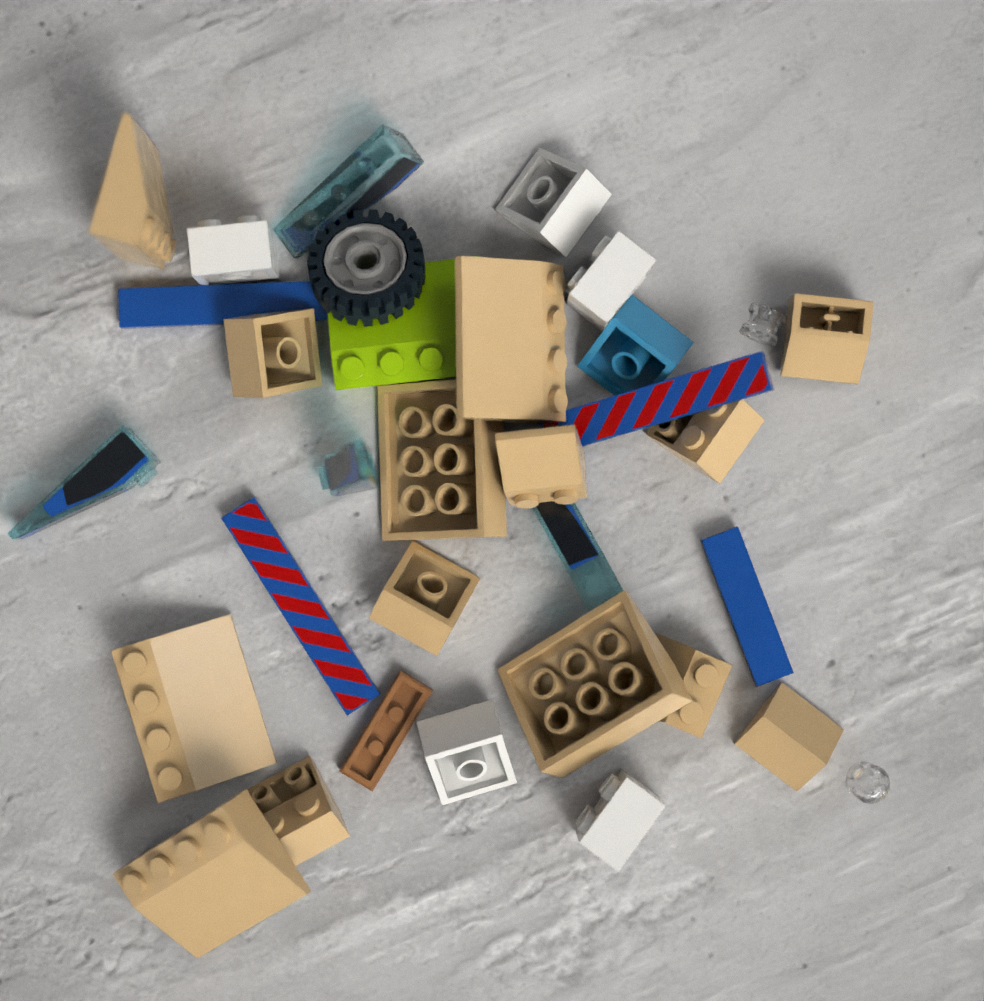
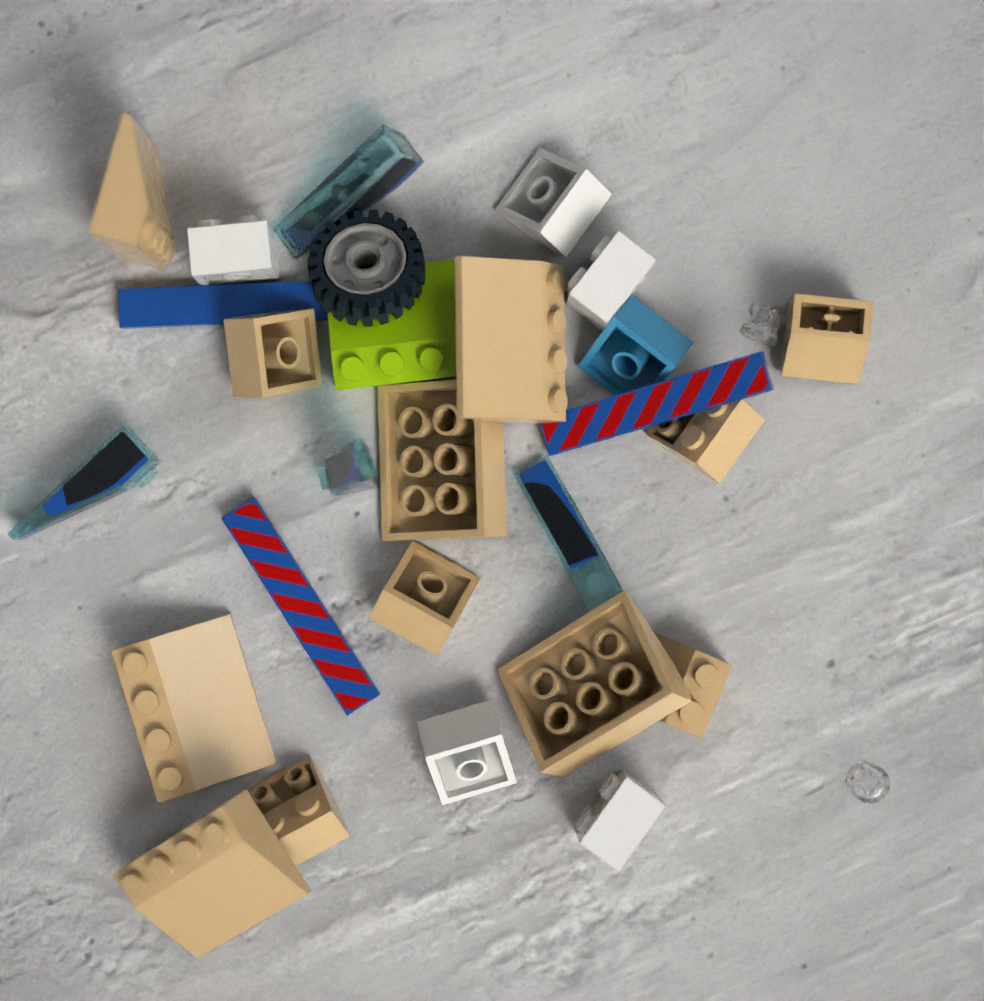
medium nougat tile [339,670,433,792] -> none
tan slope [495,425,588,509] -> none
blue tile [700,526,794,687] -> none
tan slope [734,682,844,791] -> none

